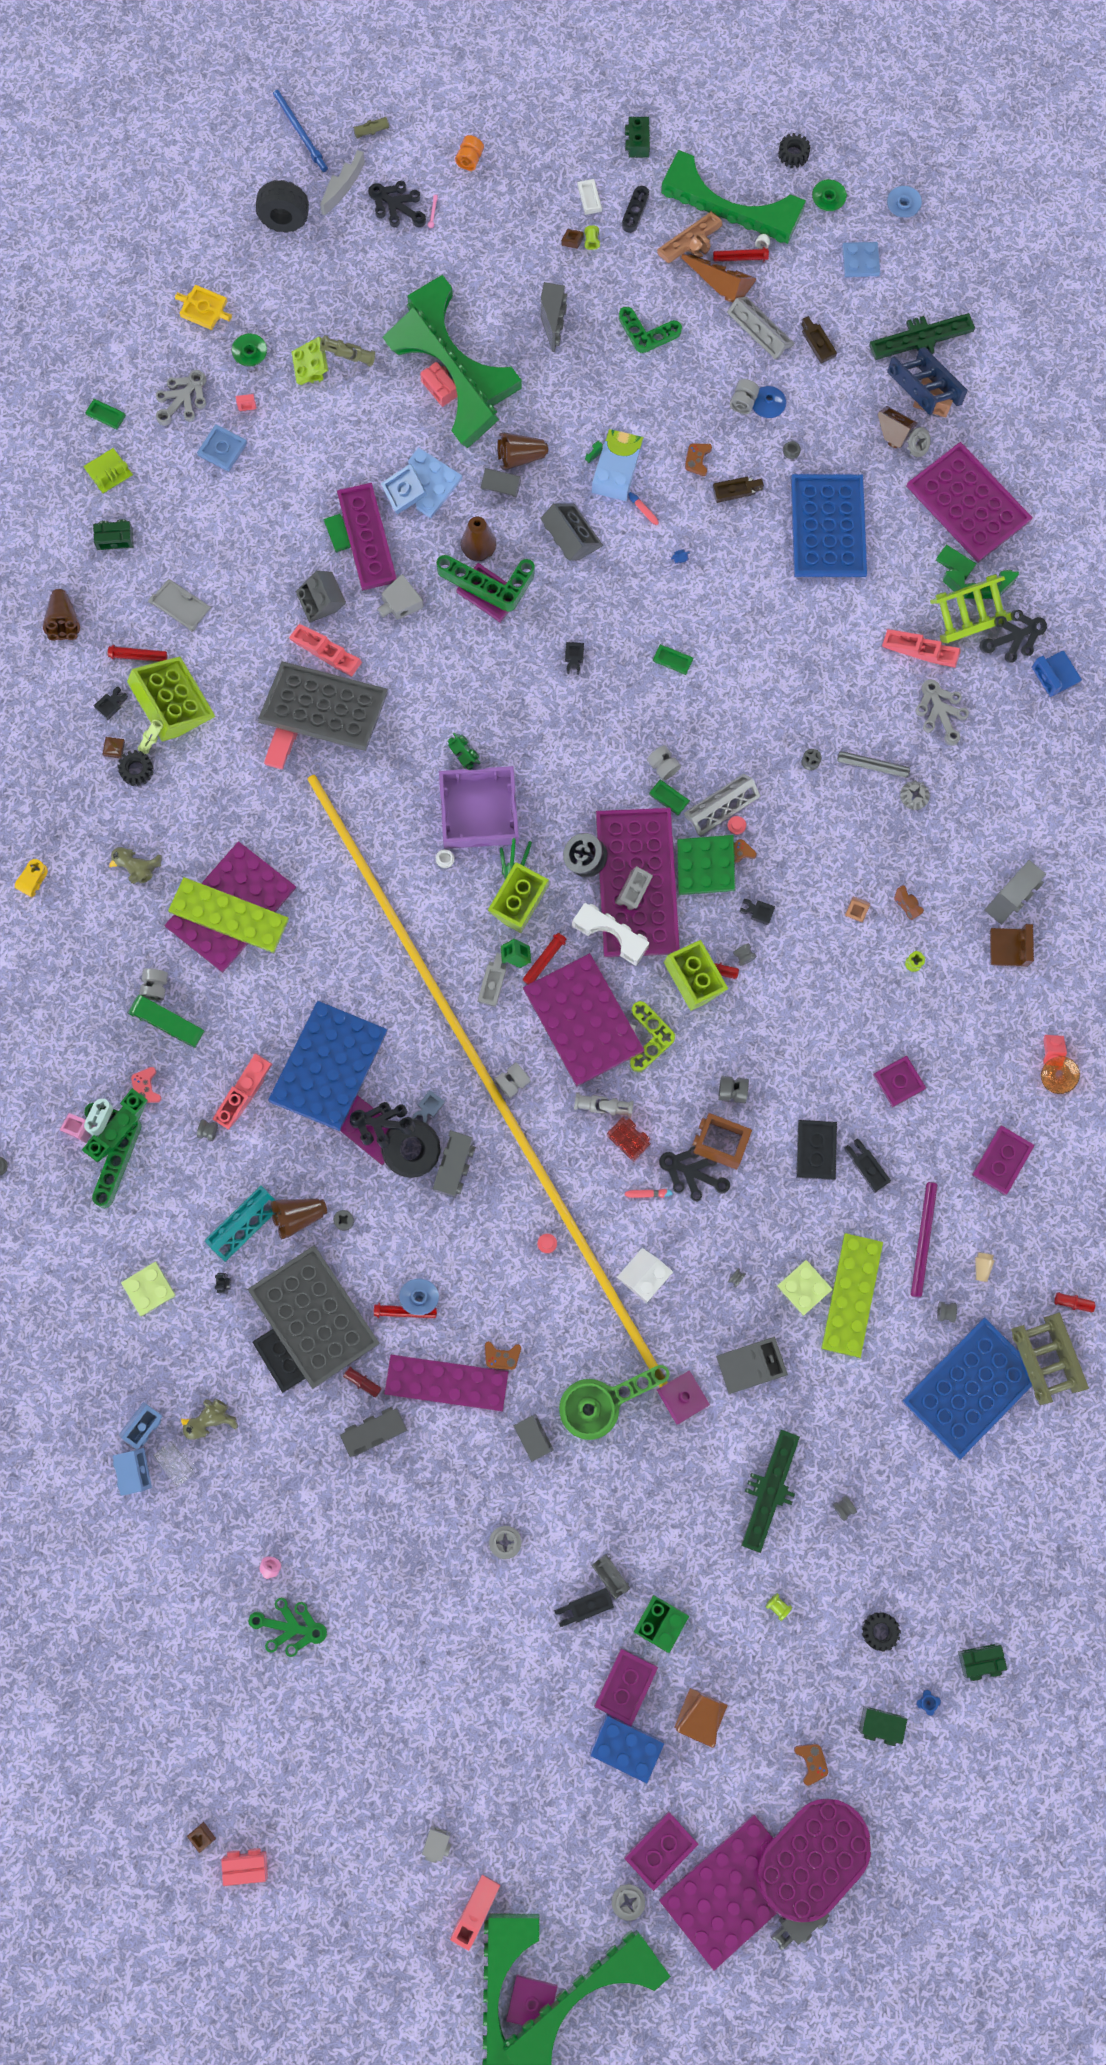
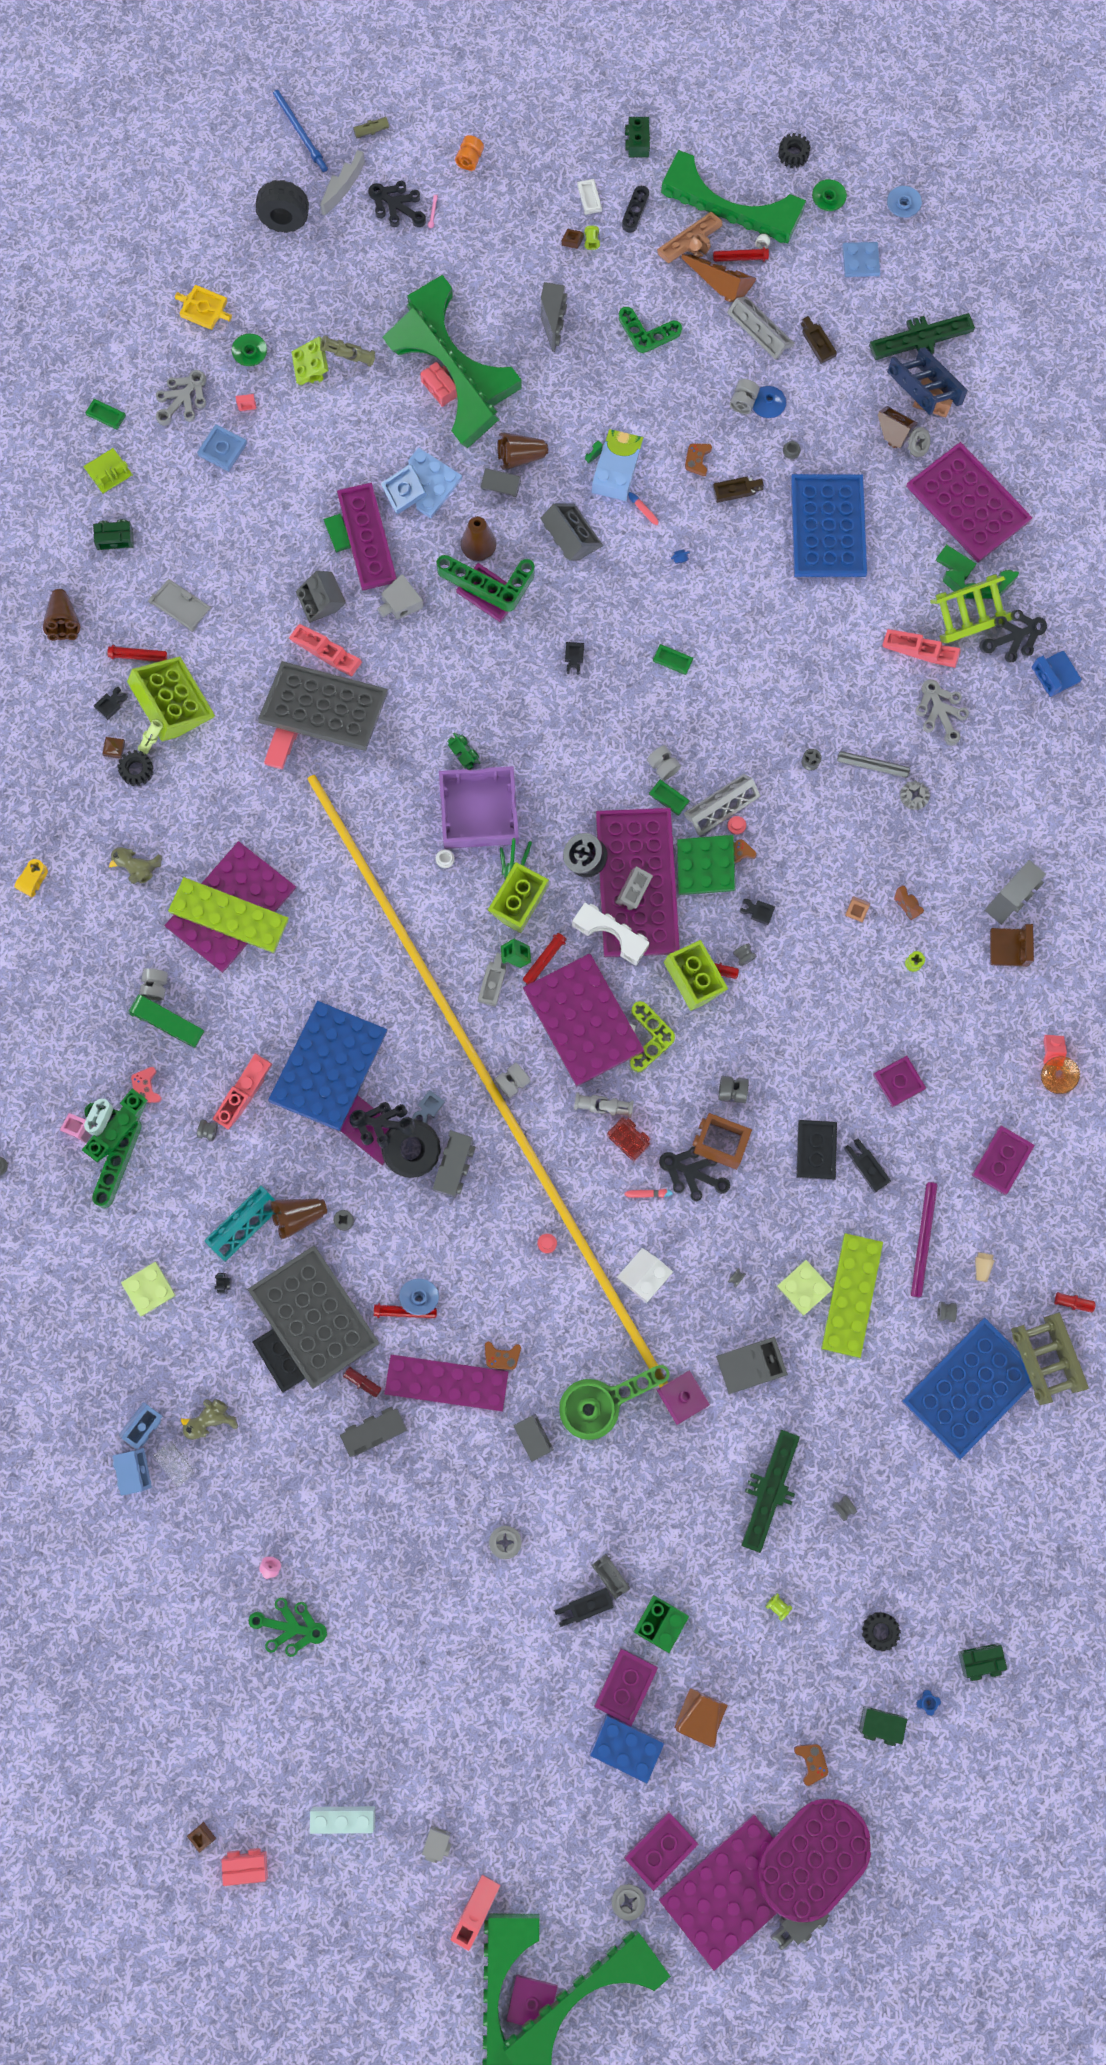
none -> light aqua brick [310,1806,375,1834]

